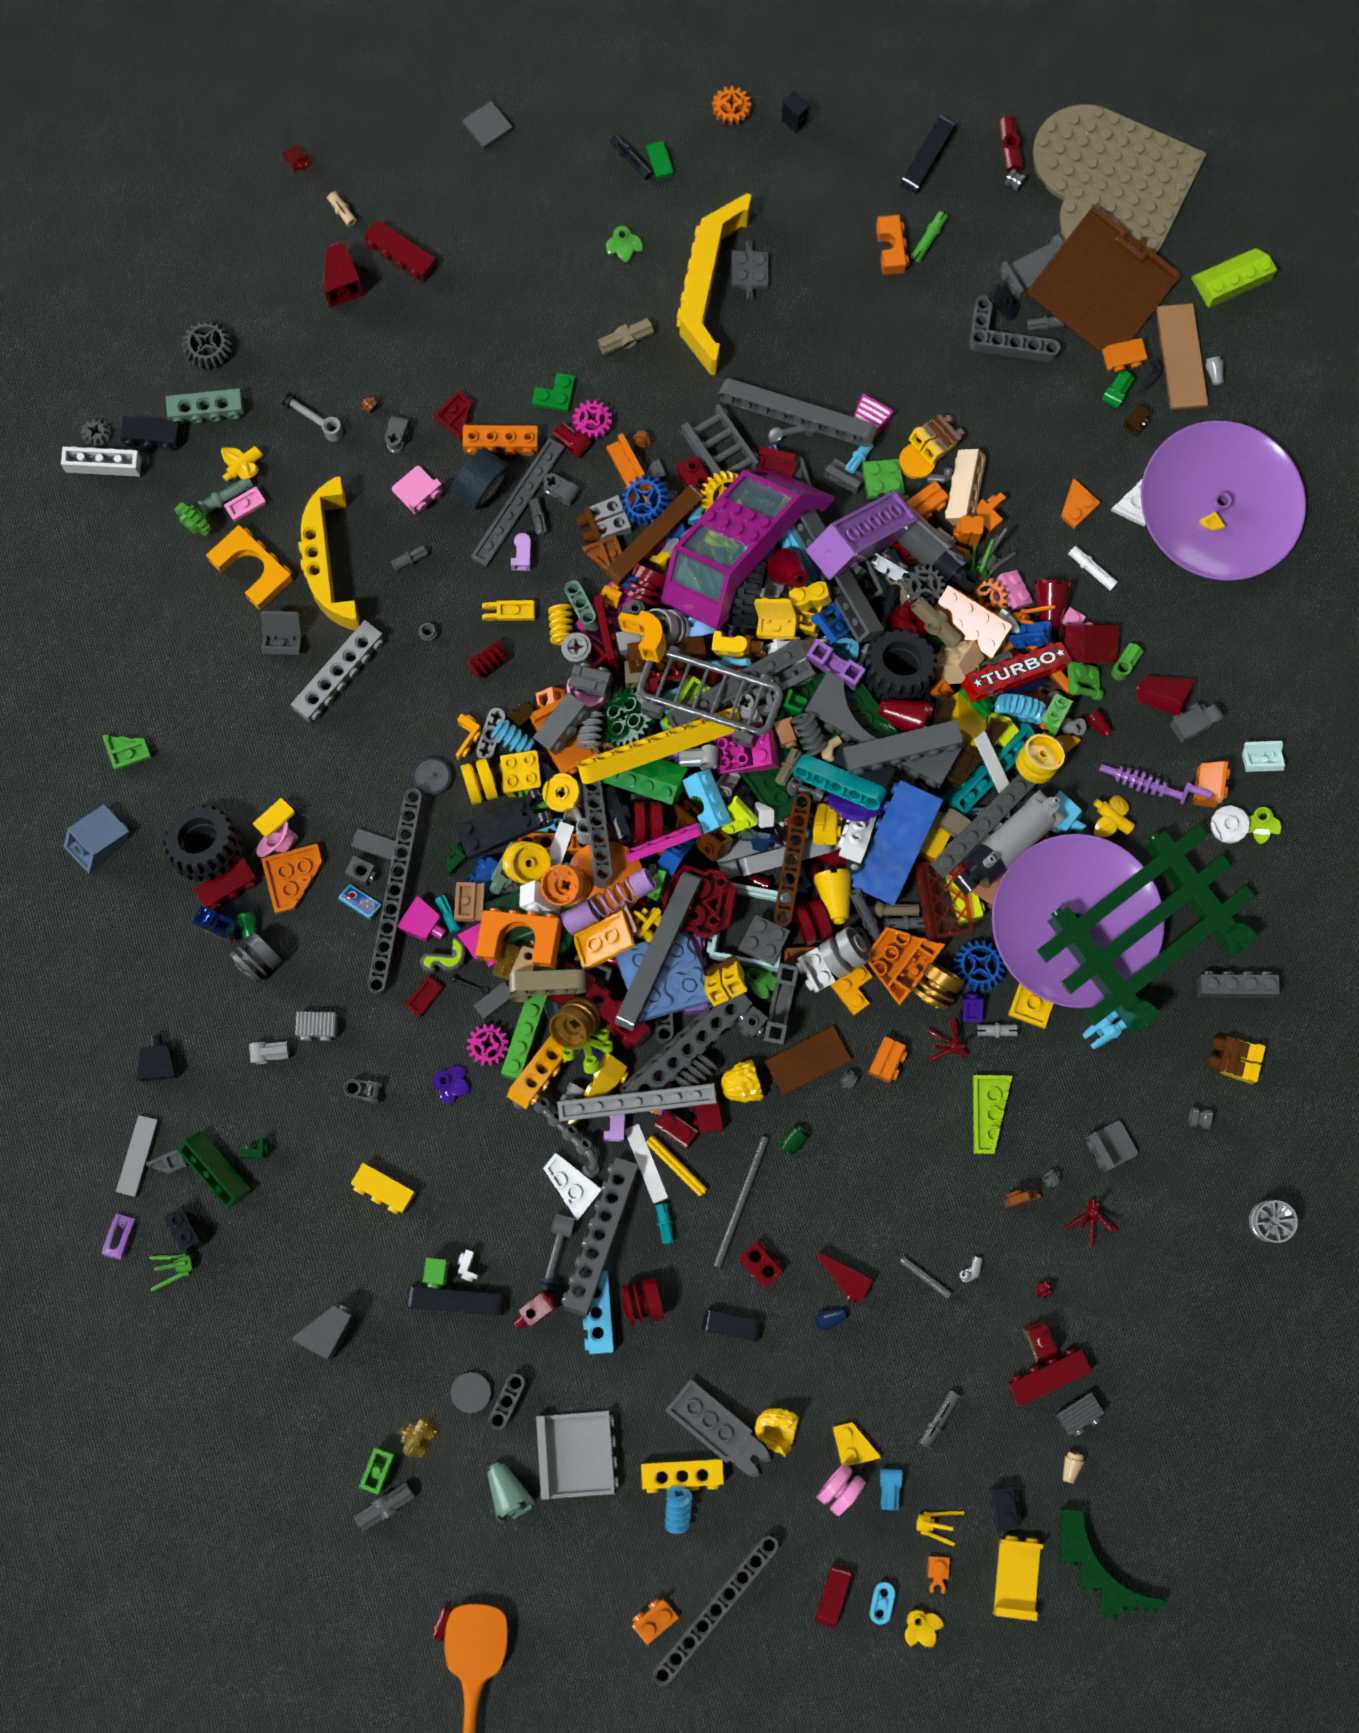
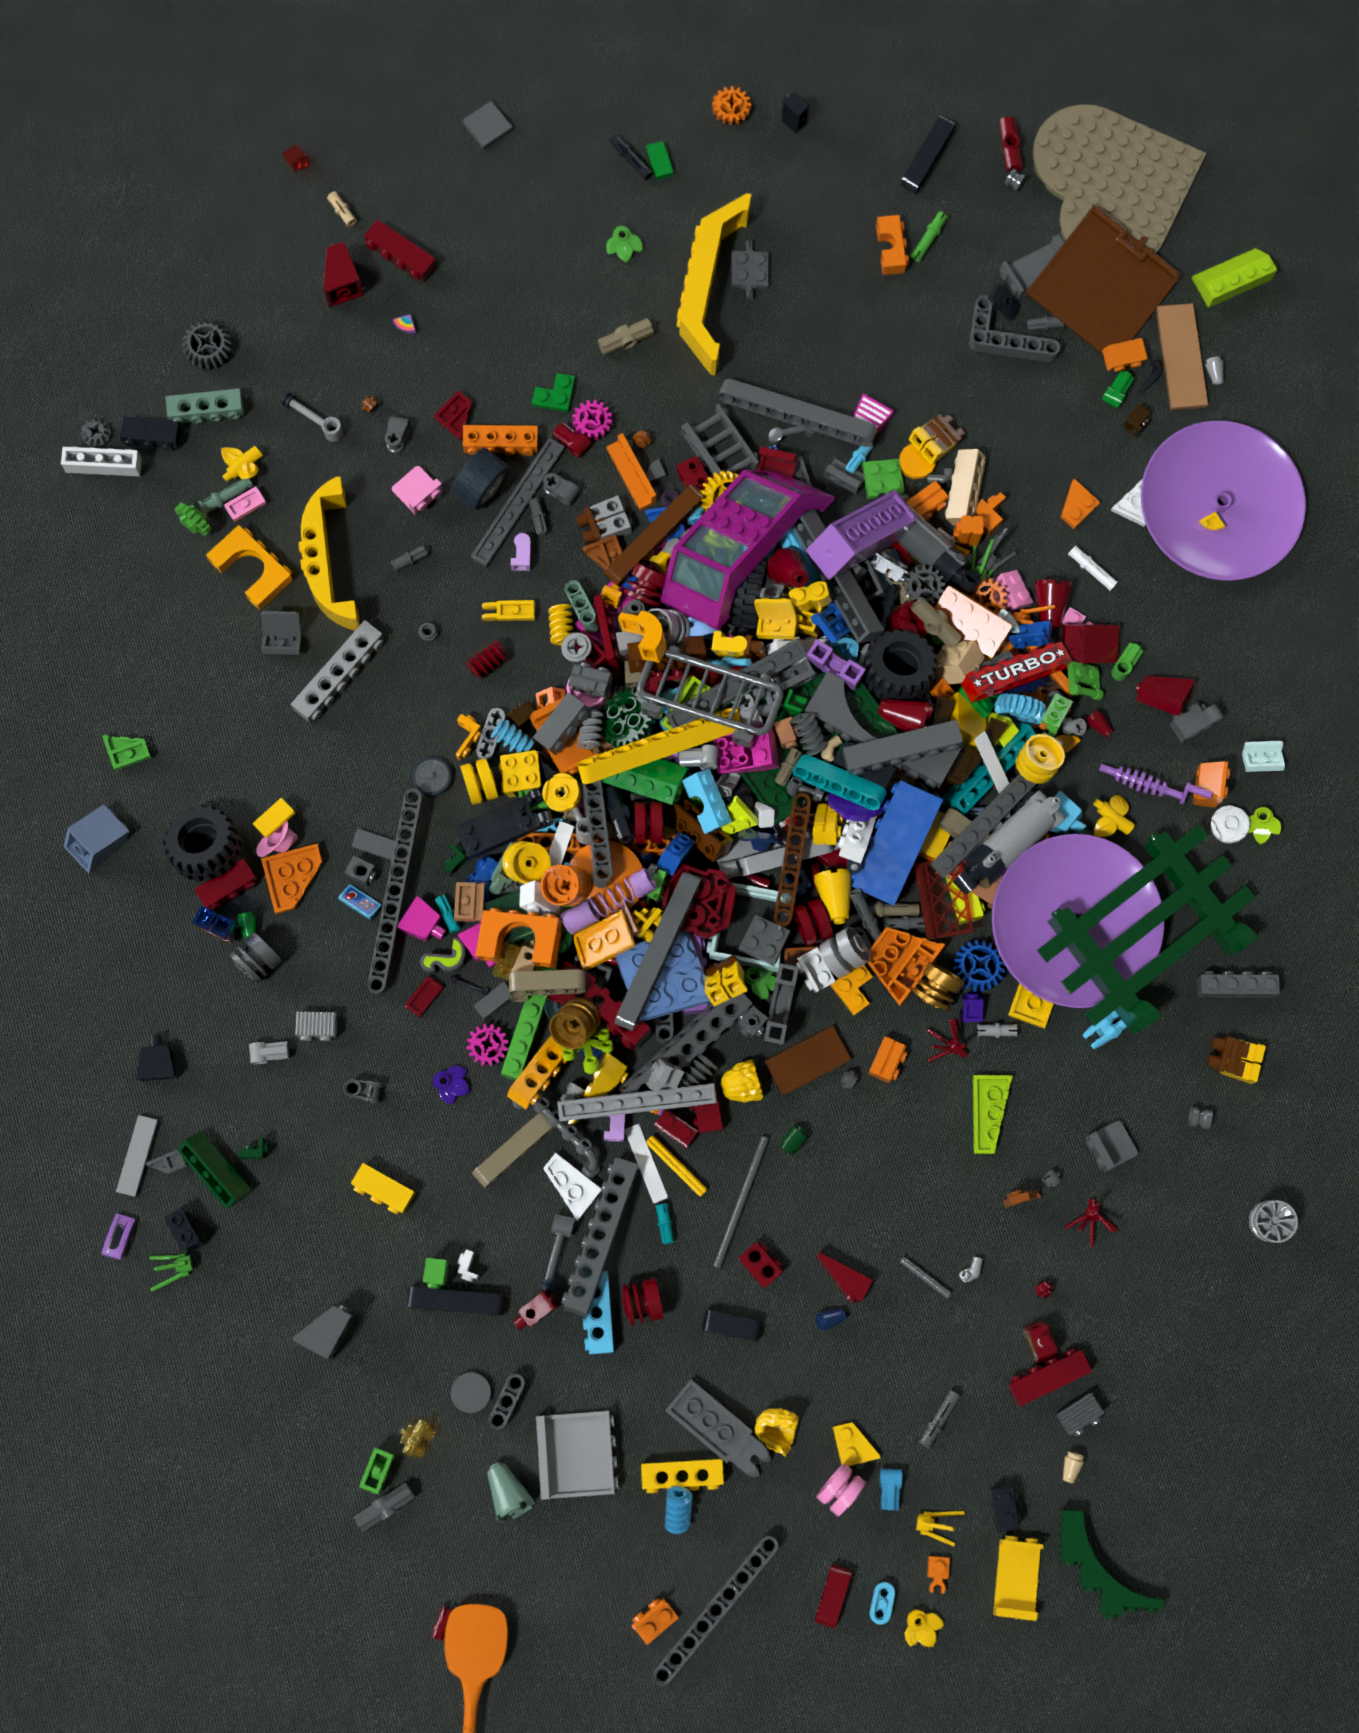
blue gear [621,474,671,526] -> none
dark pink tile [626,823,701,863] -> none
none -> tile [393,314,416,334]
none -> dark tan beam [472,1113,554,1188]
none -> light grey brick [646,1058,684,1092]

